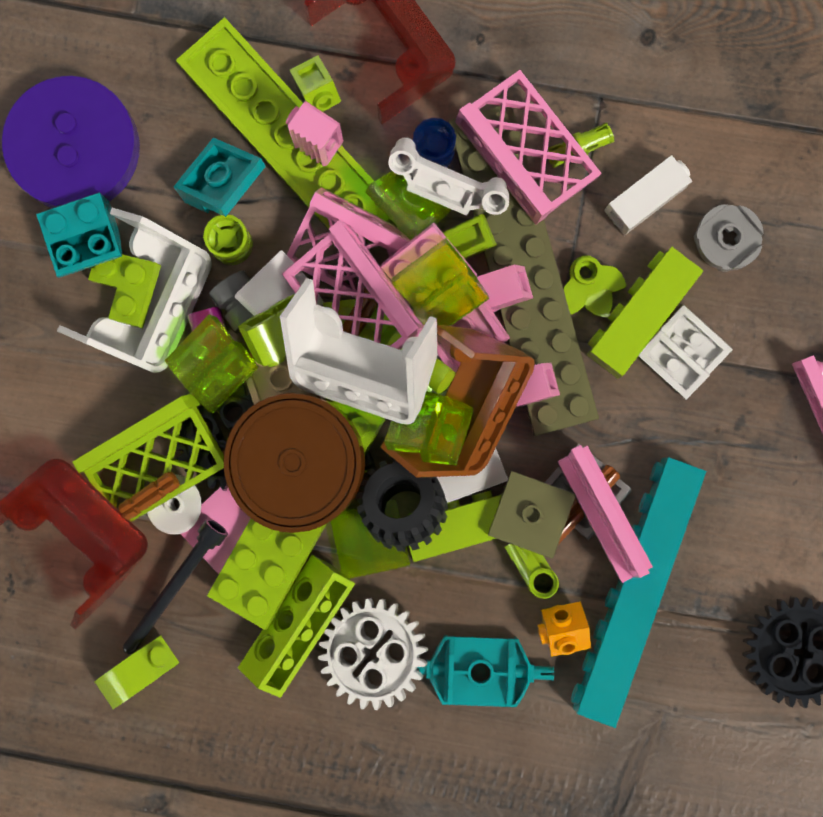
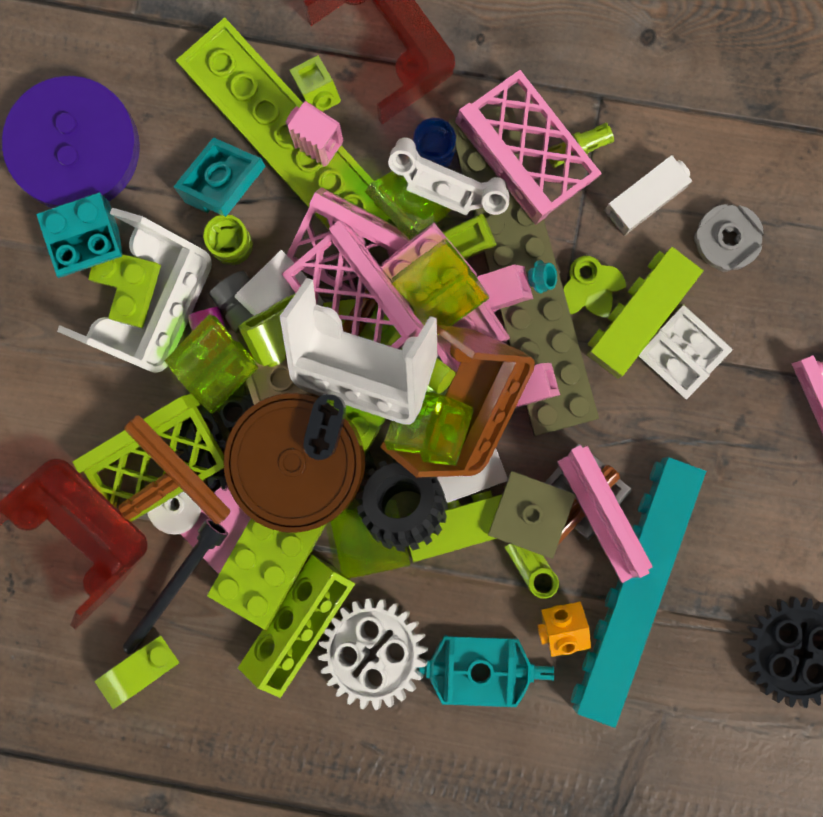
none -> dark orange axle [124,415,230,524]
none -> black beam [303,394,346,460]
none -> teal plate [528,260,557,294]

